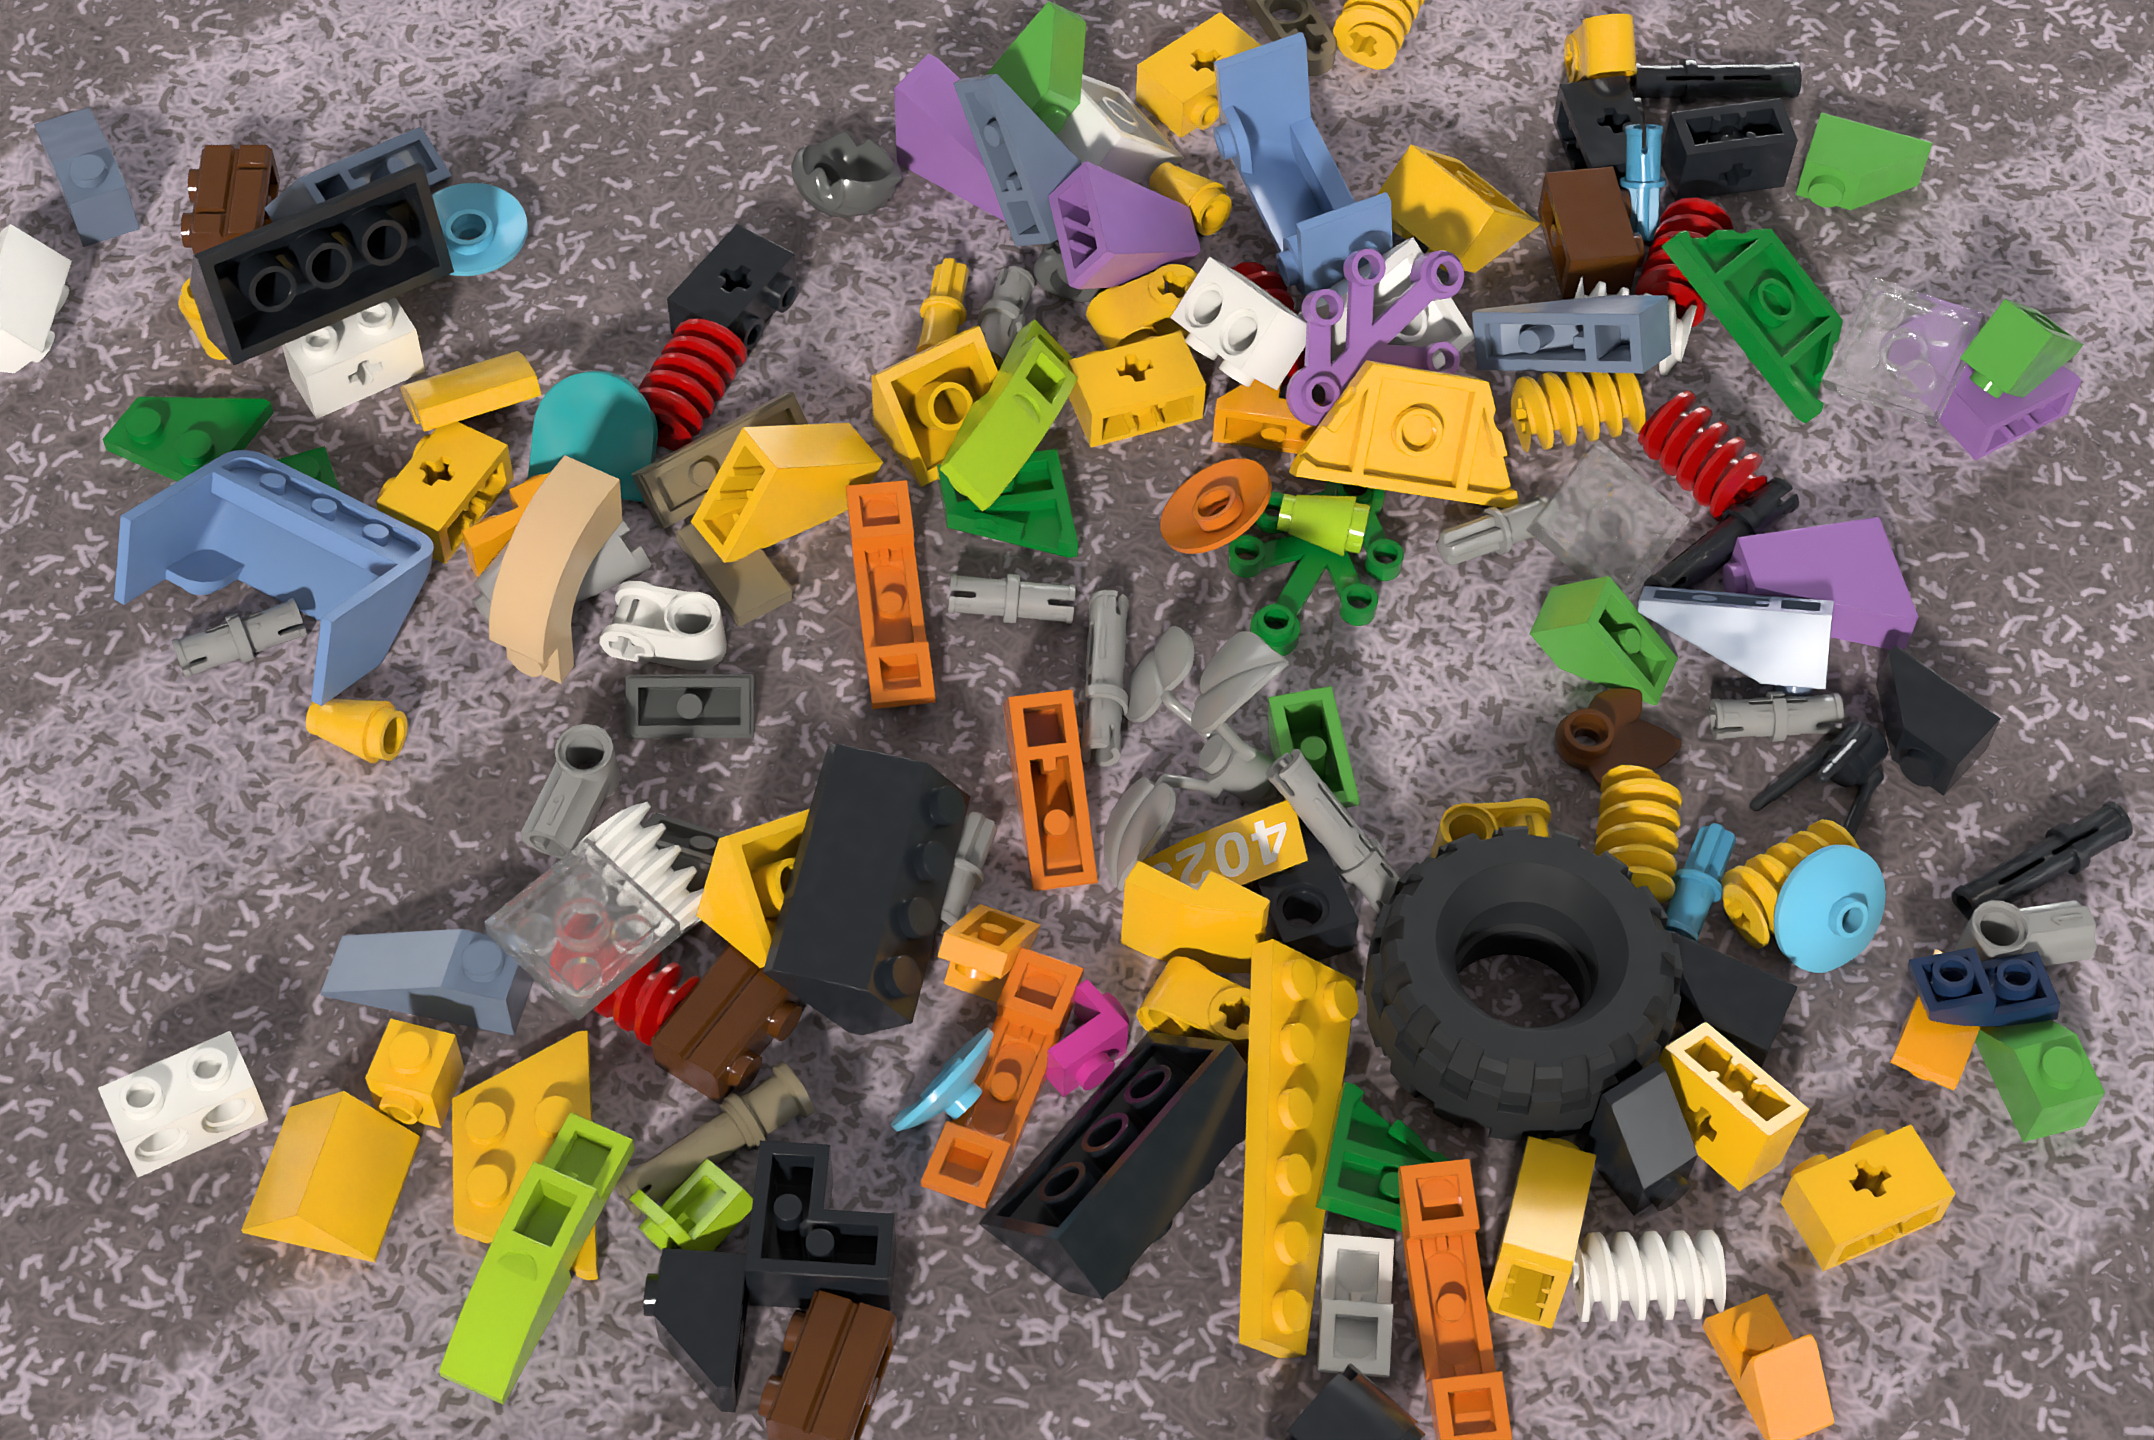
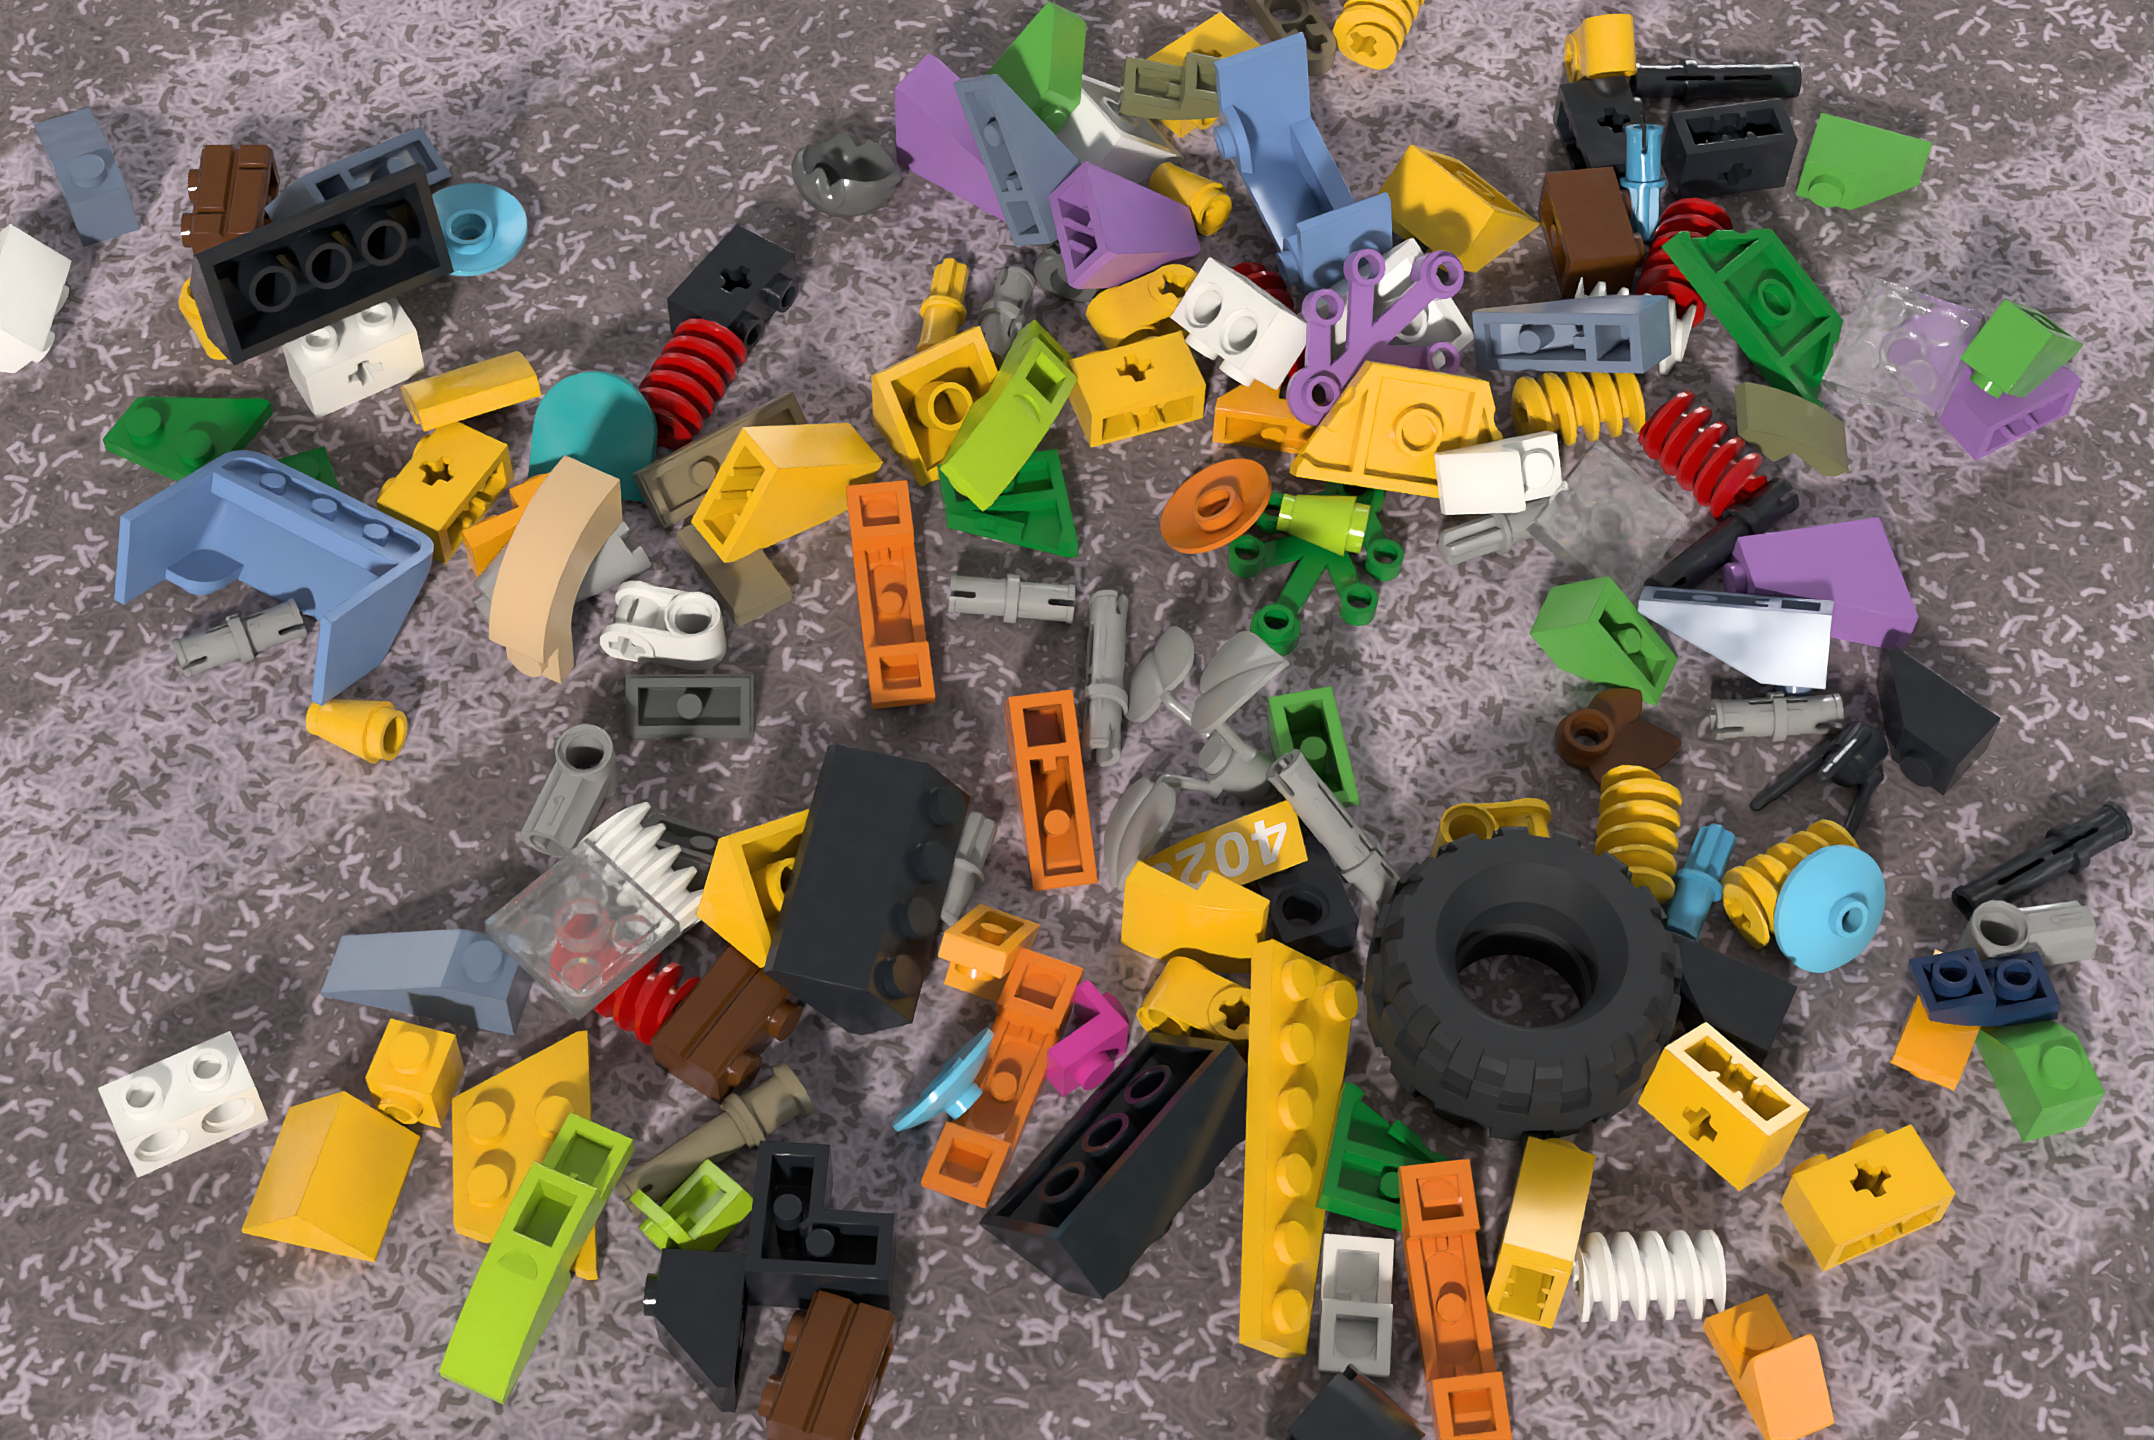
black slope [1583,1061,1698,1216] -> none
none -> olive slope [1118,52,1223,120]
none -> white slope [1434,431,1563,515]
none -> olive slope [1734,382,1849,477]

